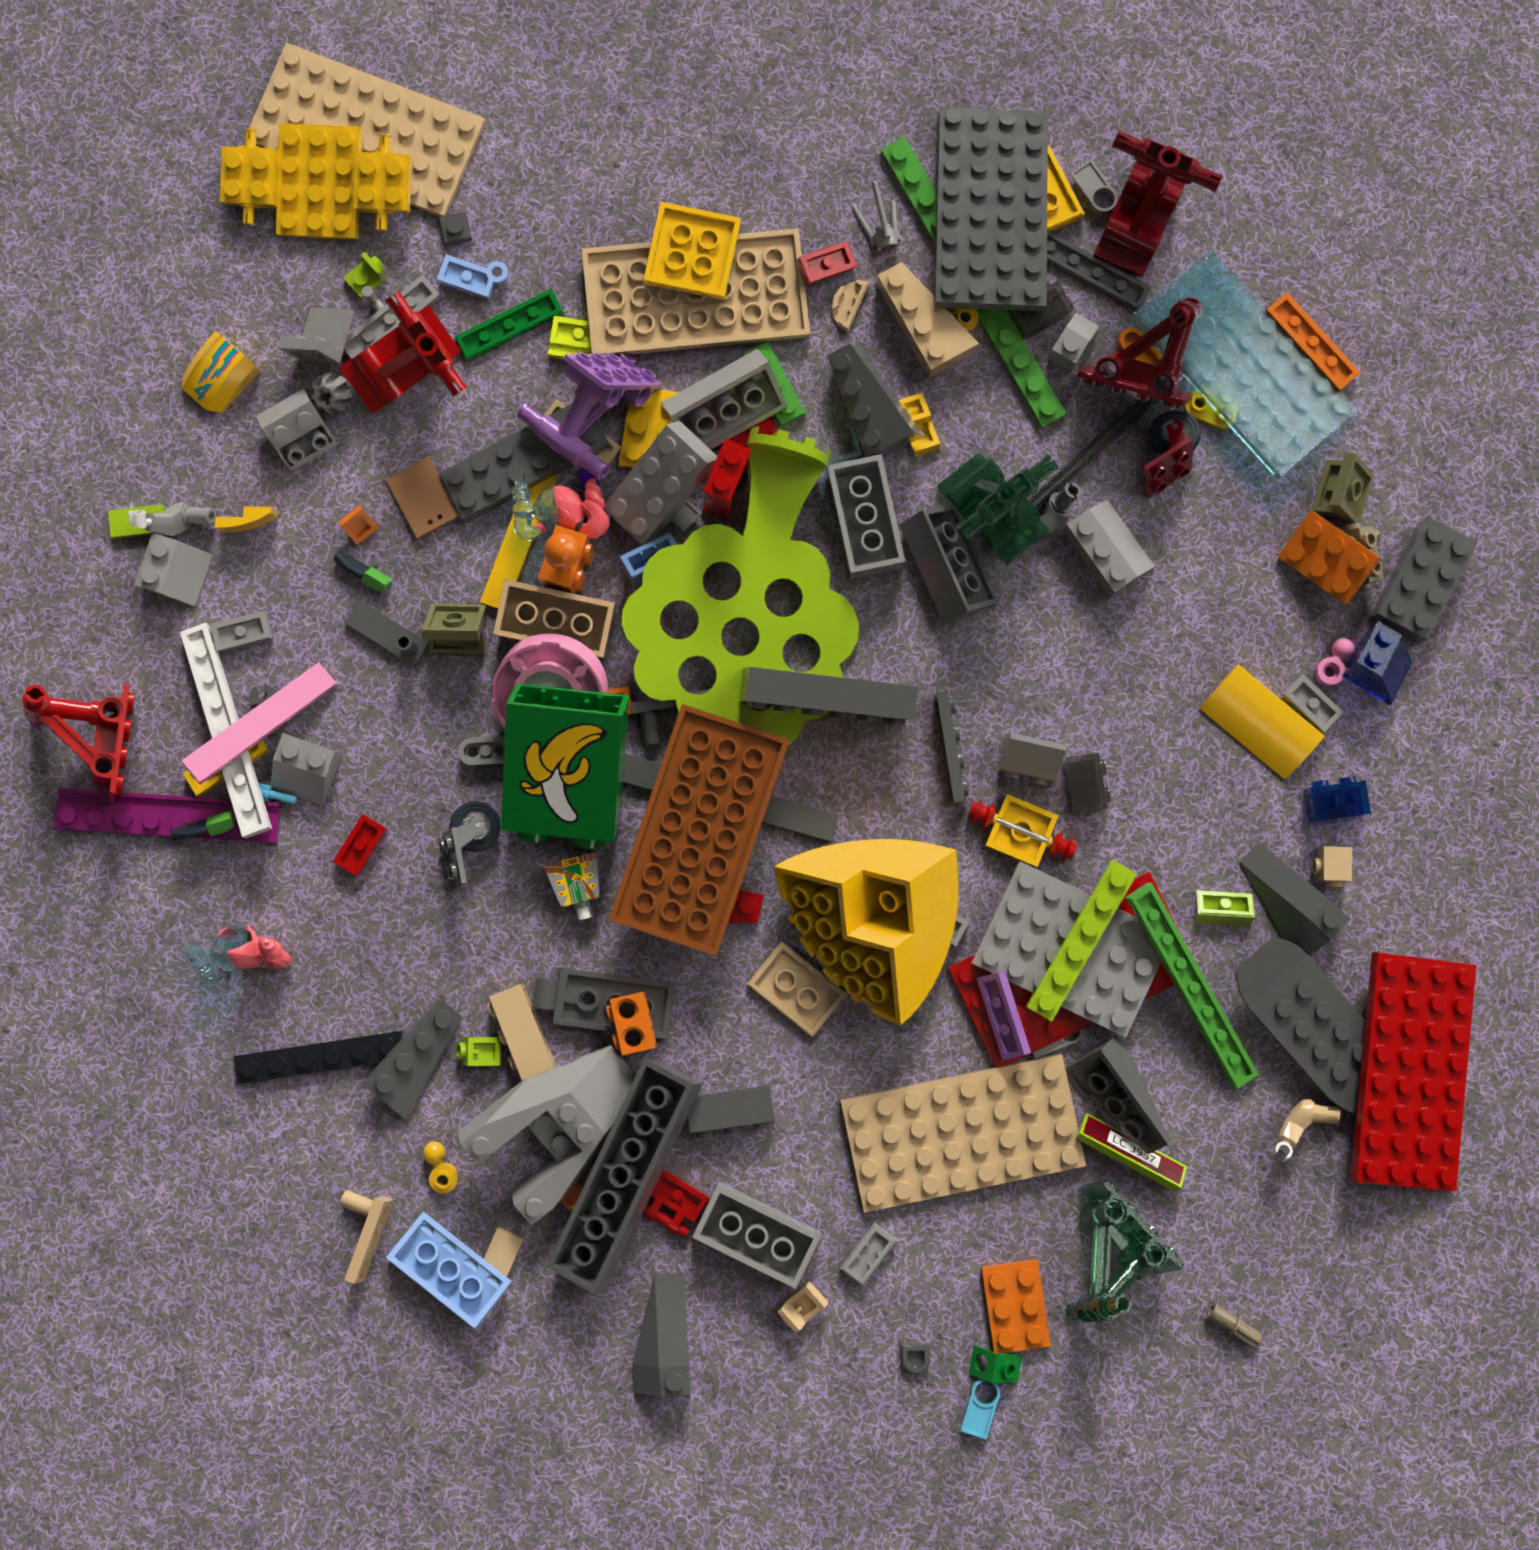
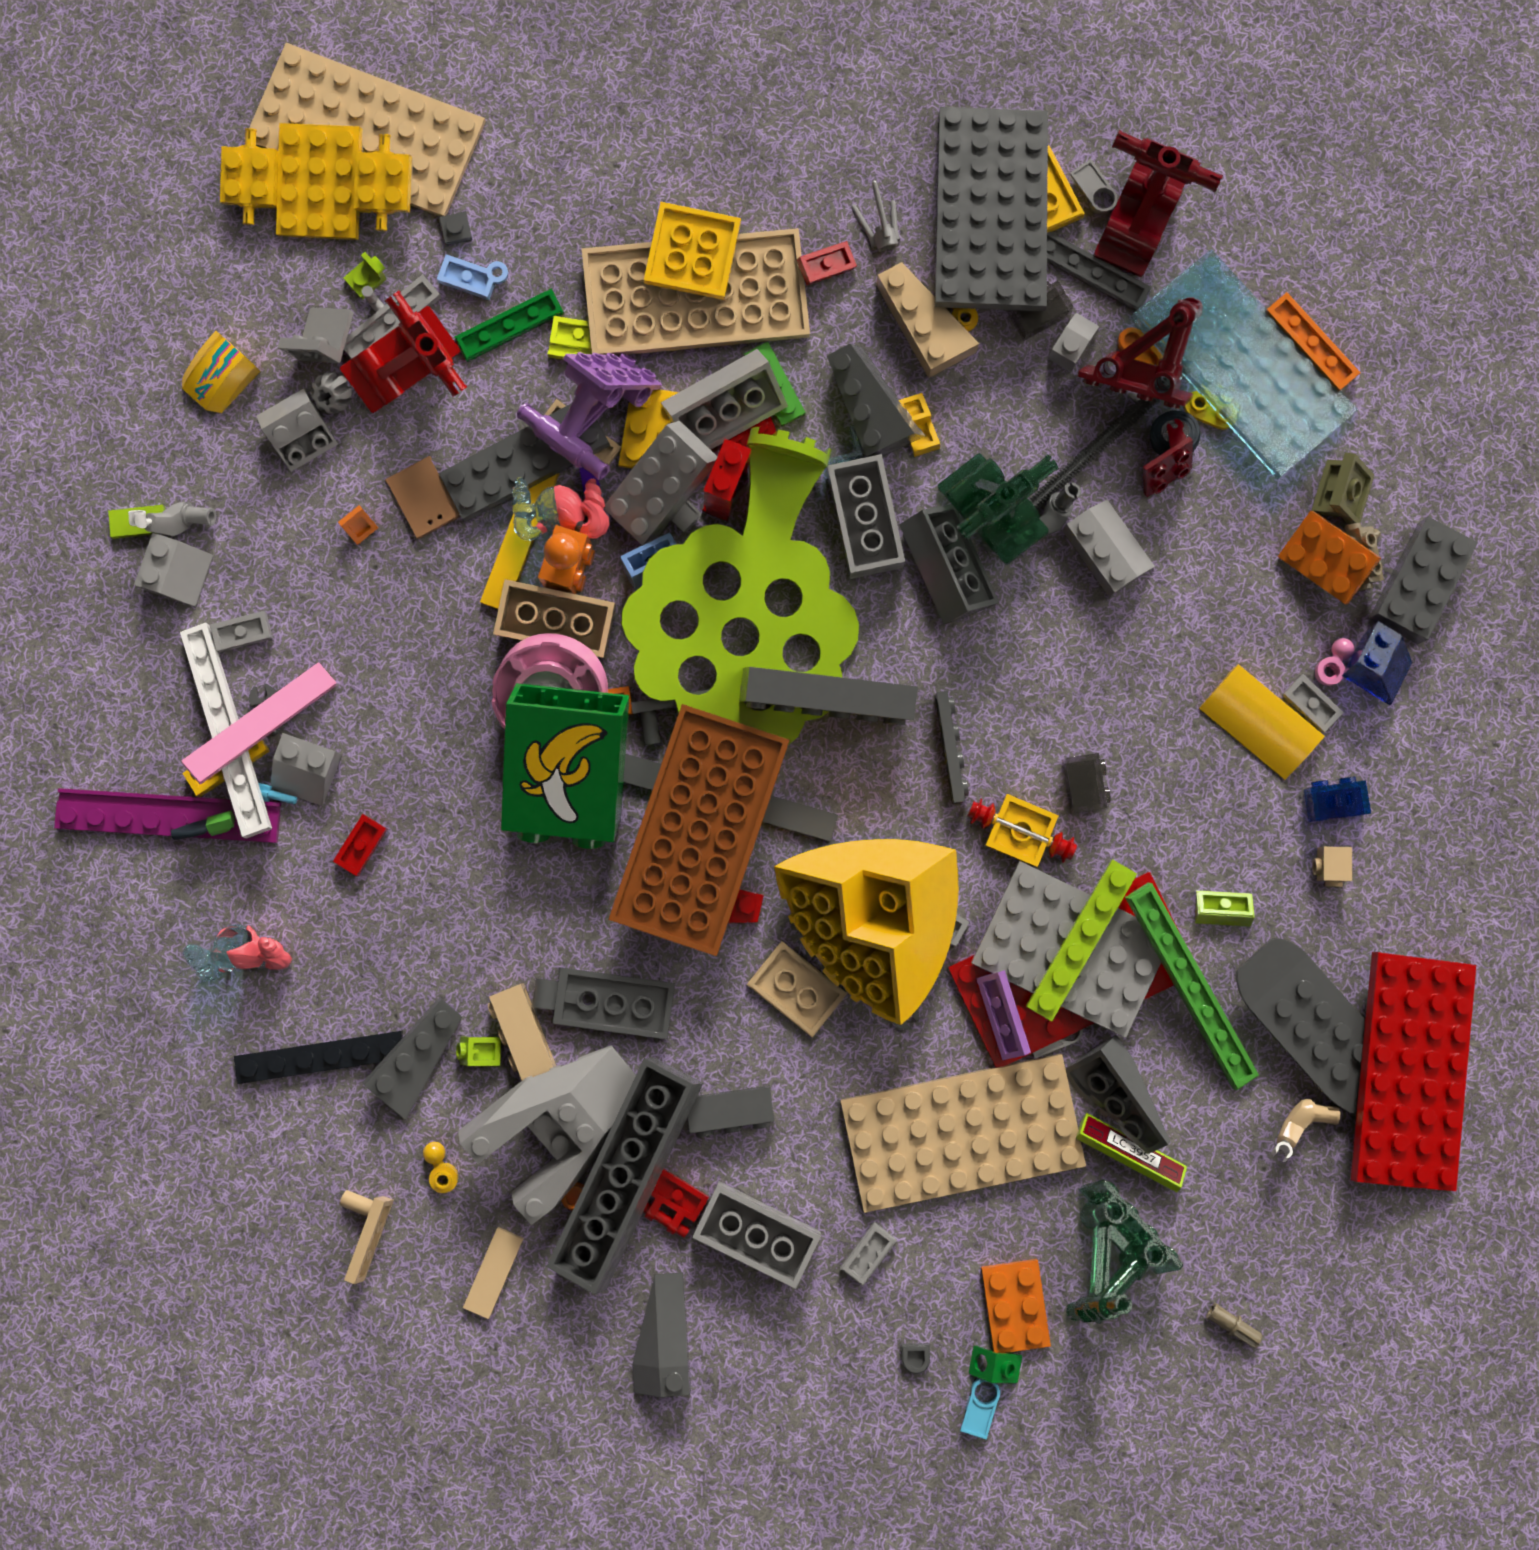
red plate [22,684,135,803] -> none
yellow slope [215,506,278,533] -> none
piece [333,551,393,593] -> none
dark grey piece [345,600,428,667] -> none
light blue slope [386,1212,512,1331] -> none
olive bracket [421,603,487,654] -> none
plate [439,801,501,889] -> none
light grey plate [458,736,505,766] -> none
torso [544,852,602,921] -> none
orange brick [606,991,657,1056] -> none
tan bracket [778,1281,828,1333] -> none
tan tile [832,280,869,333] -> none
bright green plate [881,136,1066,429] -> none
light grey slope [998,733,1067,786] -> none
dark grey wedge [1240,843,1350,956] -> none

